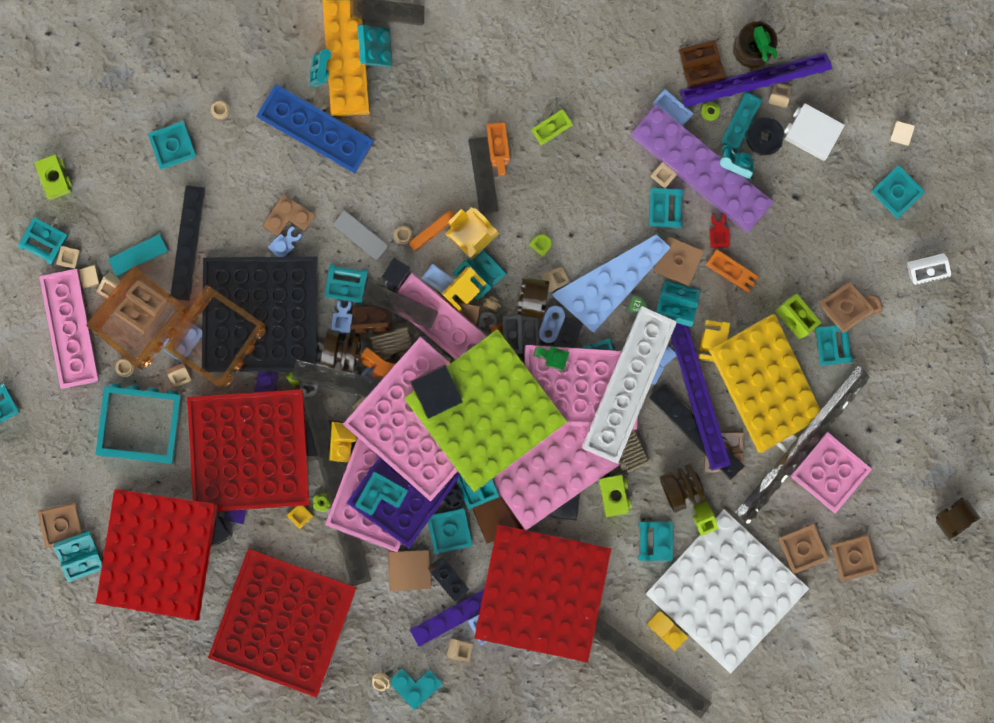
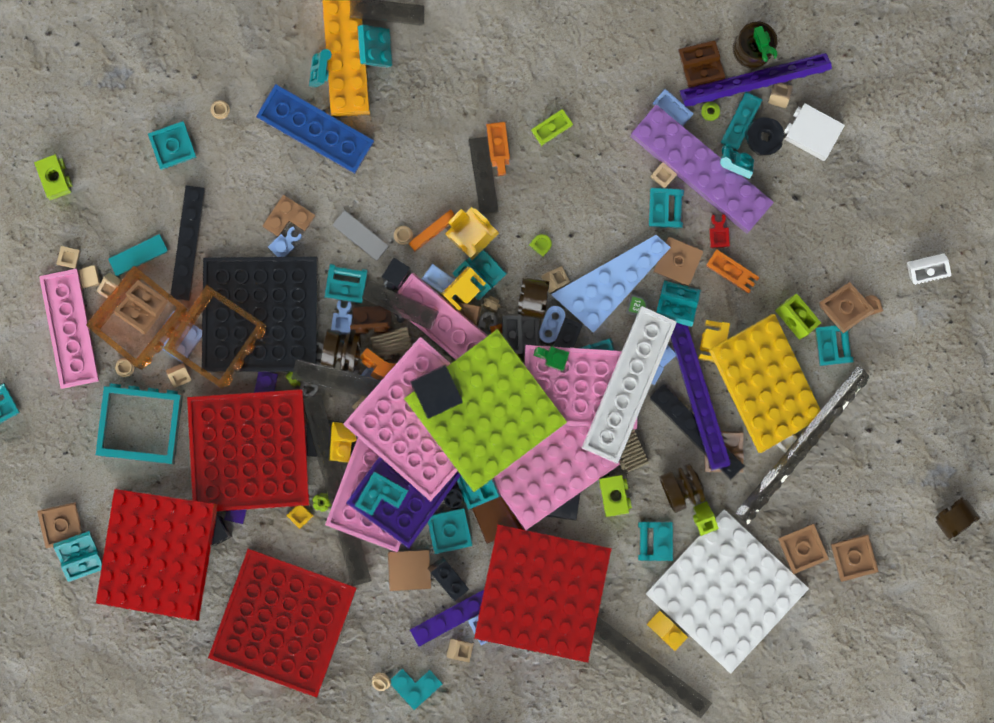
teal plate [18,217,68,265] -> none
bright pink plate [790,432,872,514] -> none
teal plate [870,165,925,219] -> none
slope [890,121,915,146] -> none

